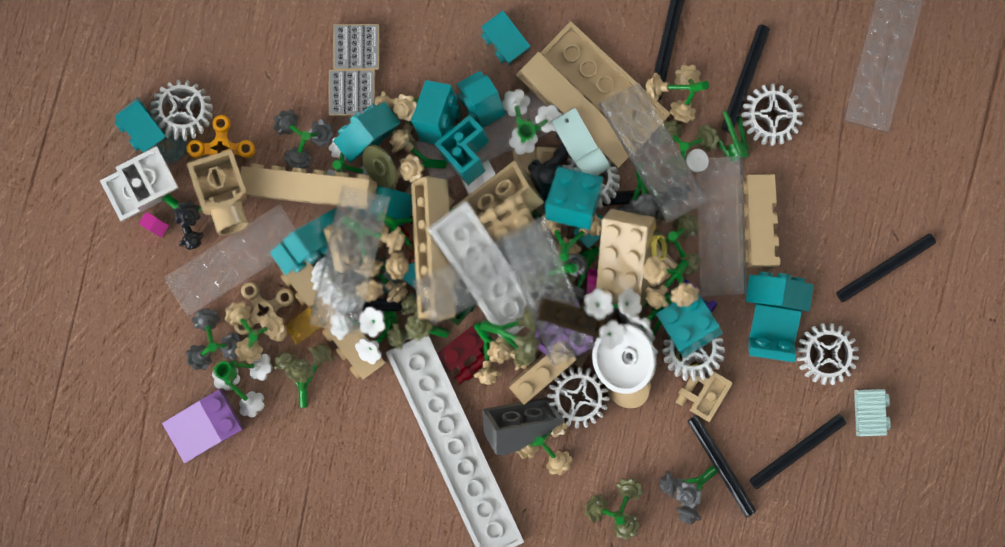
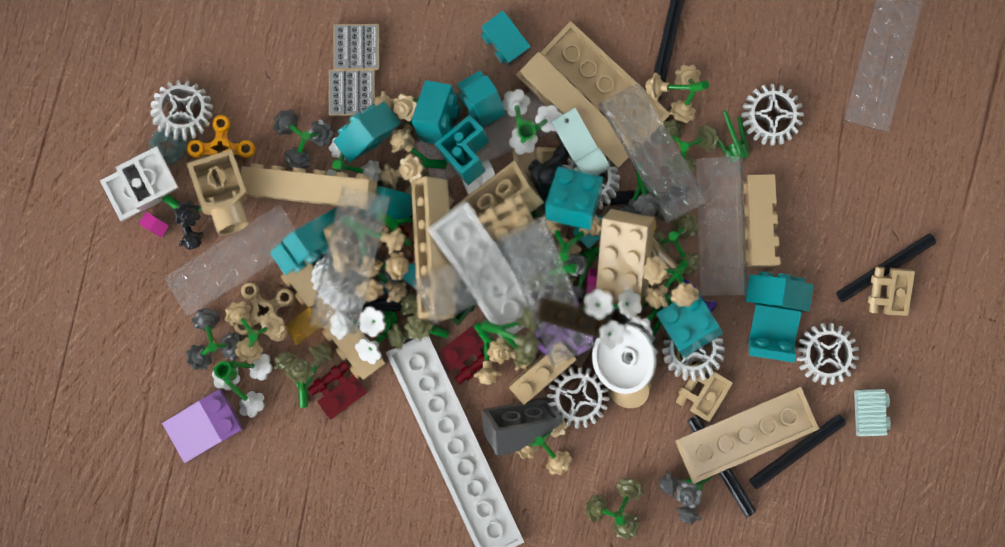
teal brick [114,96,166,153] -> none
olive dish [363,145,397,188] -> none
light yellow piece [651,235,667,261] -> none
white piece [686,149,709,172] -> none
black axle [721,25,770,133] -> none
none -> dark red plate [308,362,368,420]
none -> tan plate [675,387,819,483]
none -> tan plate [868,267,915,316]

